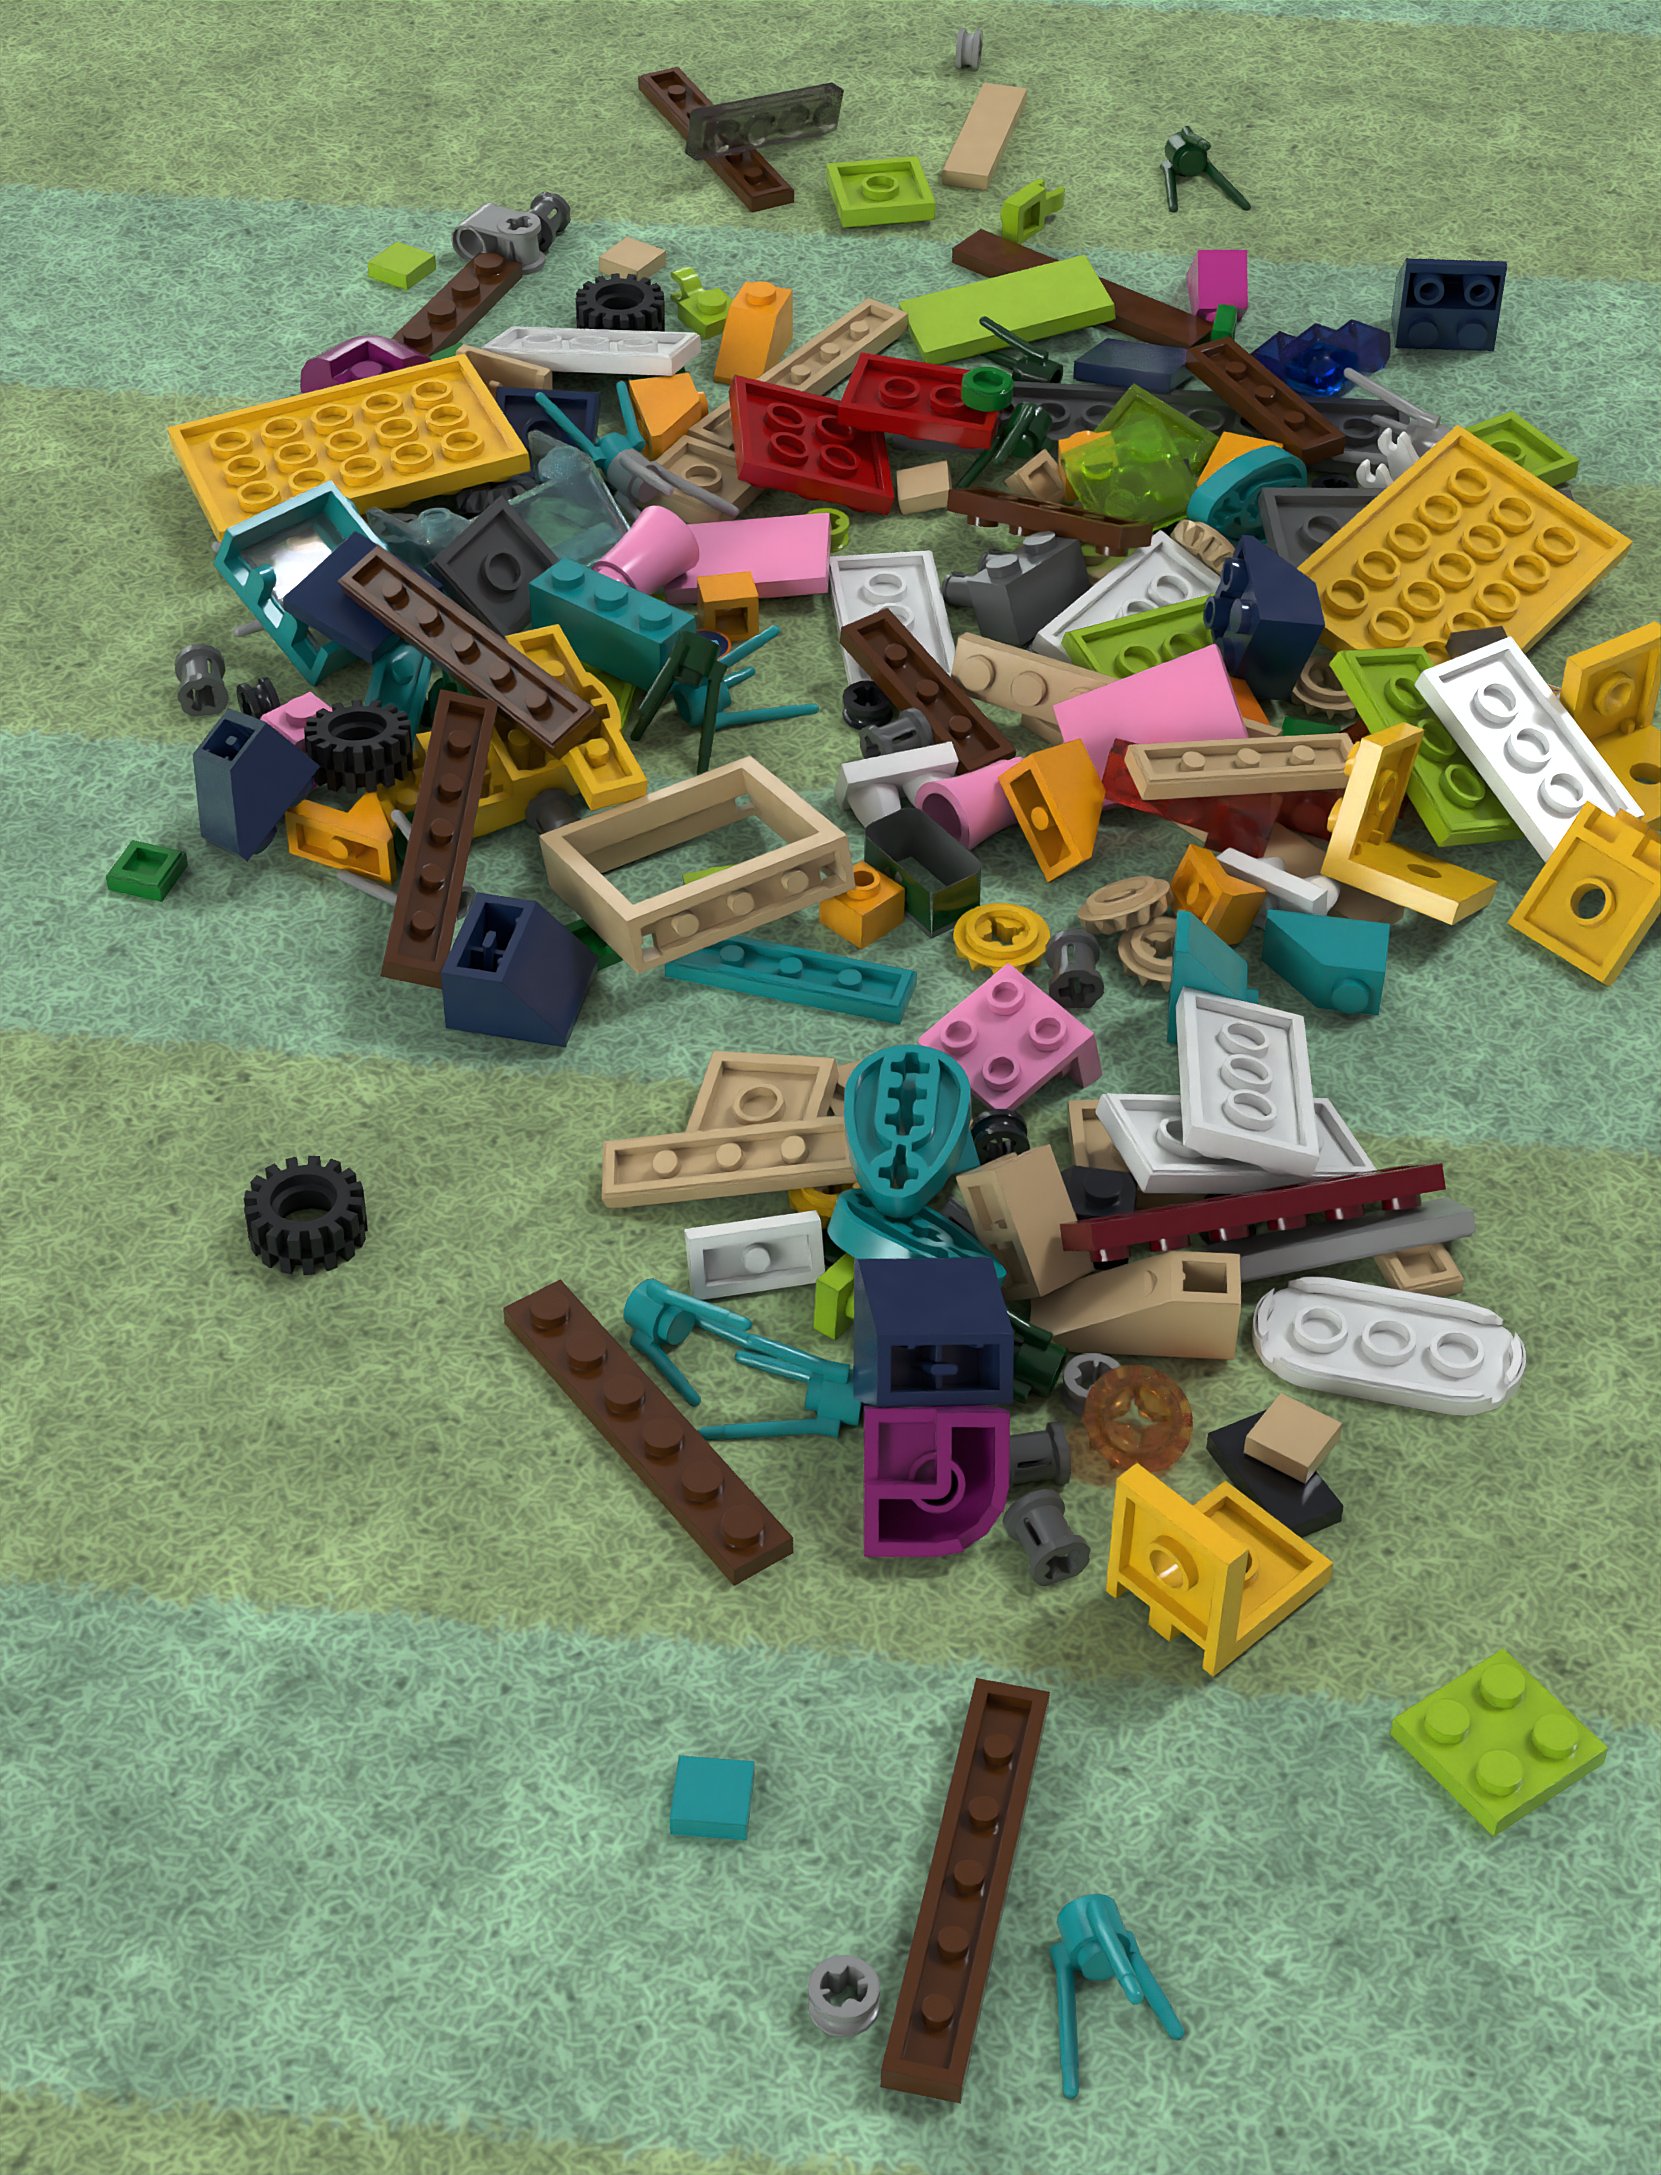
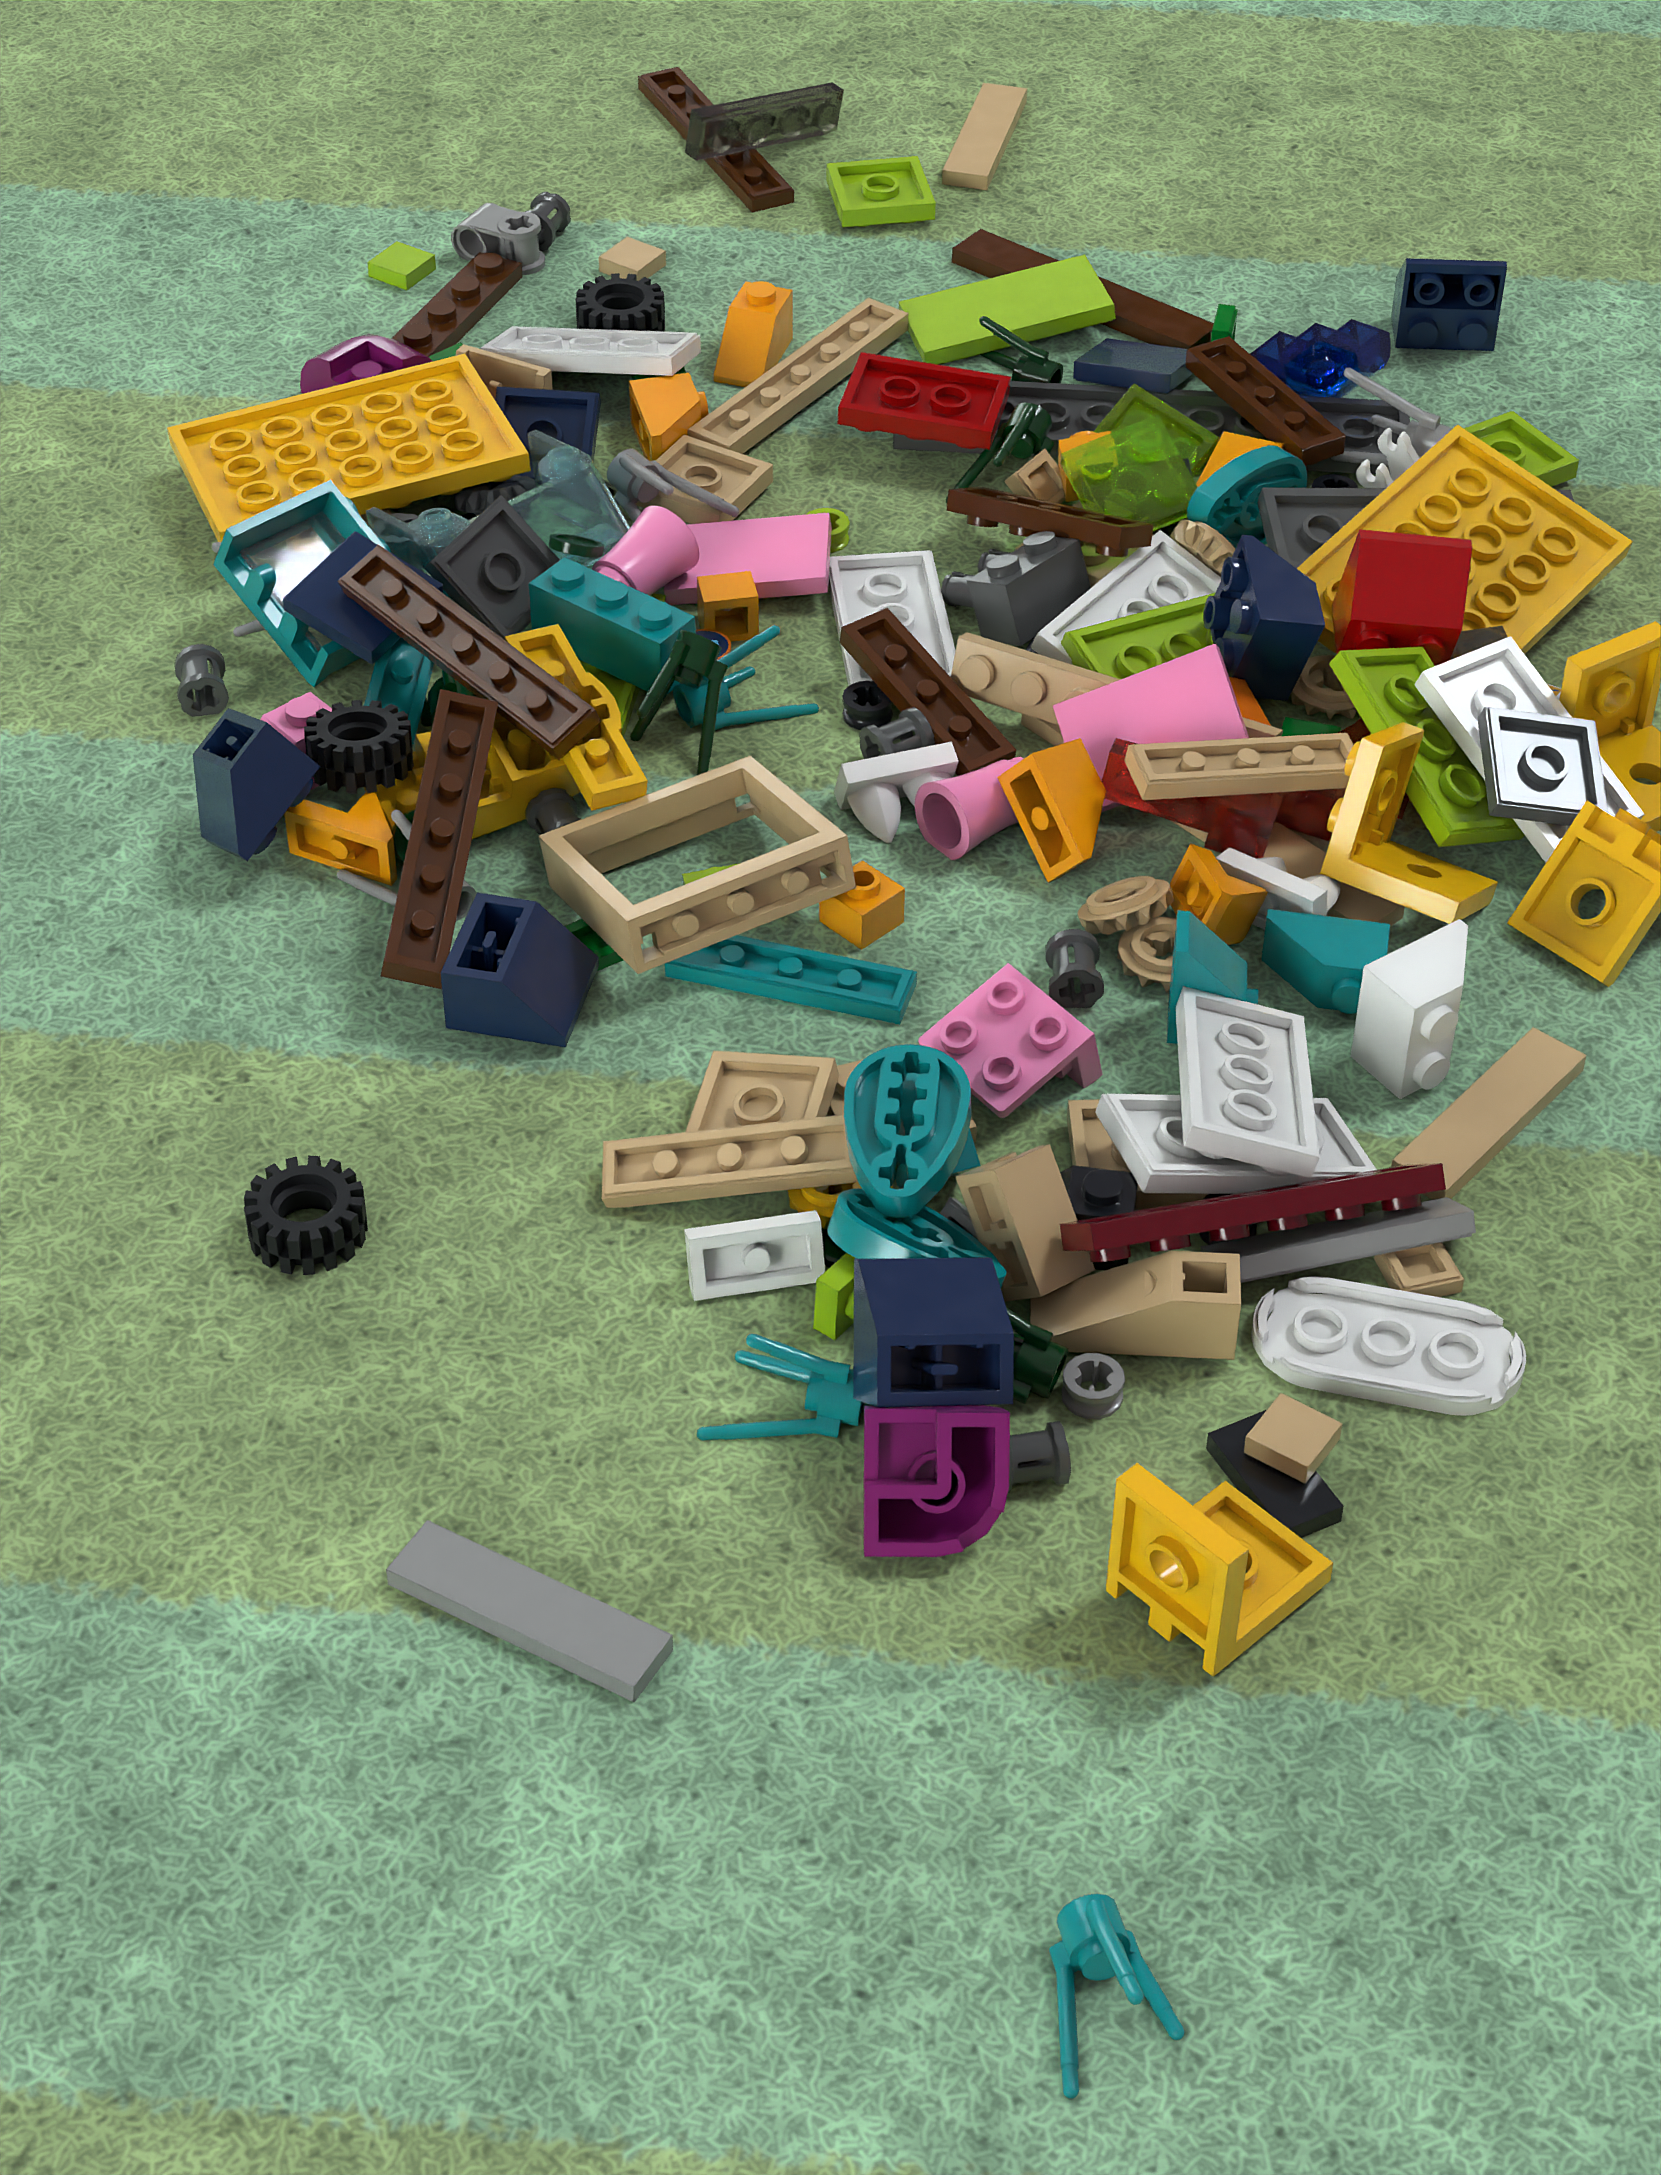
green tile [106,840,188,902] -> none
black bush [236,676,281,720] -> none
reddish brown plate [503,1279,793,1586] -> none
teal plant [535,382,646,482] -> none
teal plant [623,1278,778,1407] -> none
lime plate [670,266,733,340] -> none
teal tile [670,1755,755,1840] -> none
red plate [728,375,895,516] -> none
light grey bush [808,1955,880,2038] -> none
dark grey piece [864,808,981,939] -> none
reddish brown plate [880,1678,1050,2104] -> none
tan tile [896,460,952,515] -> none
yellow gear [953,903,1051,974] -> none
light grey bush [955,28,983,71] -> none
green tile [961,367,1014,412] -> none
black bush [970,1109,1030,1166] -> none
lime plate [1000,178,1065,245] -> none
dark grey bush [1003,1489,1091,1586] -> none
clear orange gear [1080,1365,1193,1473] -> none
dark green plant [1160,126,1251,212] -> none
dark pink slope [1186,250,1248,323] -> none
lime plate [1390,1648,1608,1837] -> none
none -> light grey tile [386,1520,673,1702]
none -> dark green piece [549,534,605,558]
none -> red slope [1332,529,1472,666]
none -> white slope [1350,919,1468,1099]
none -> tan tile [1391,1027,1586,1200]
none -> tile [1477,706,1609,826]

